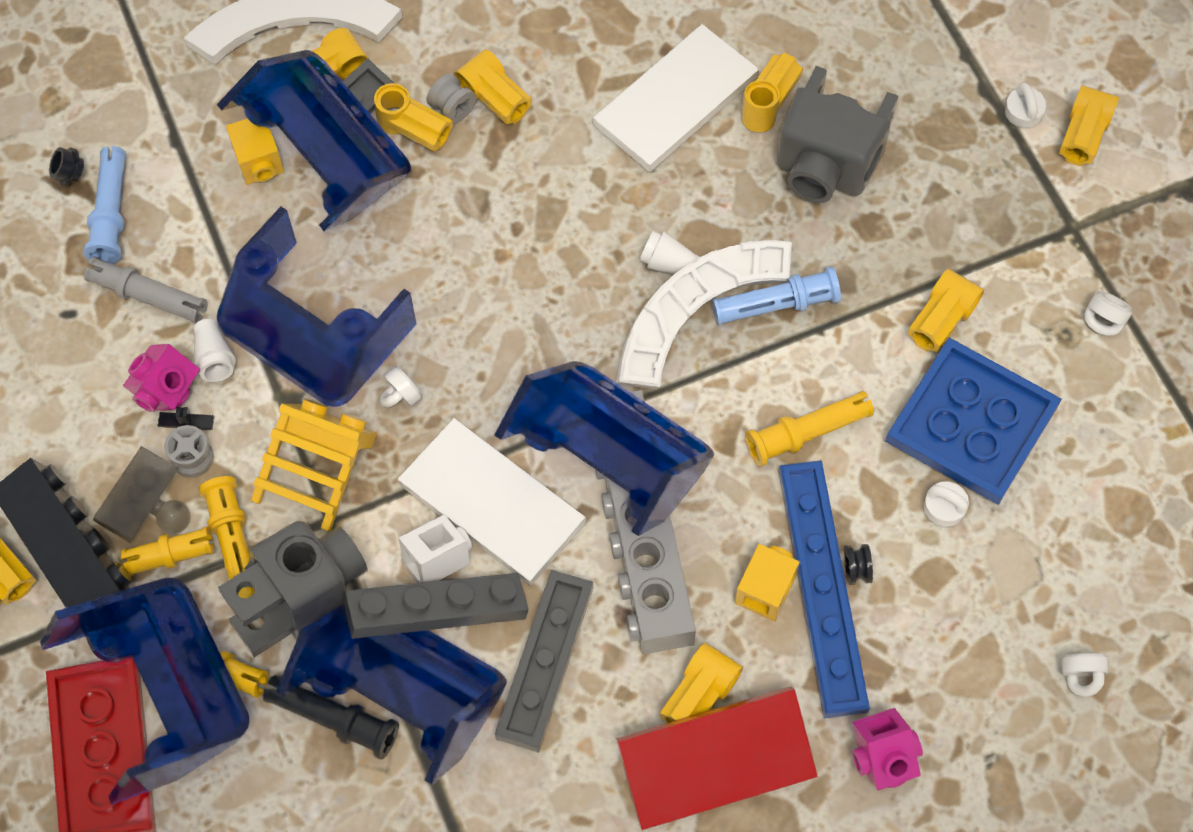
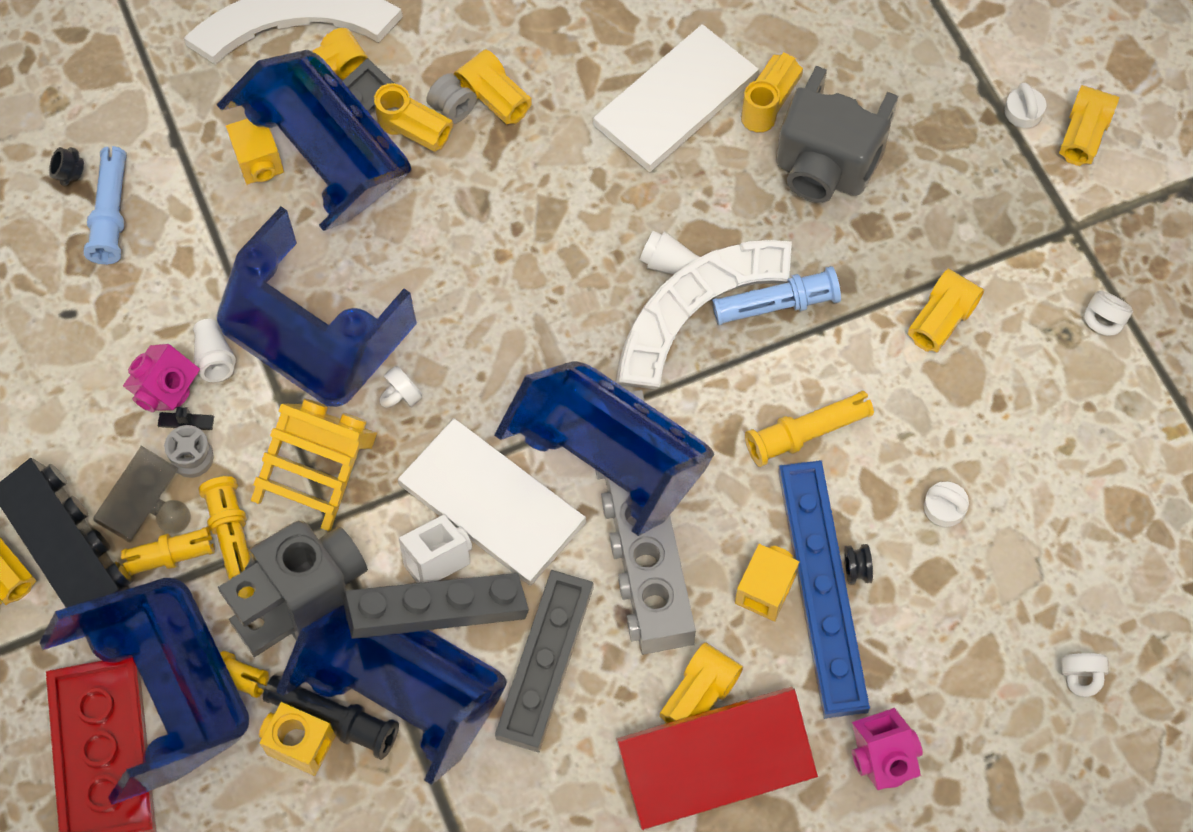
light grey pin [84,256,208,324] -> none
blue plate [885,337,1062,505] -> none
none -> yellow brick [259,702,336,776]

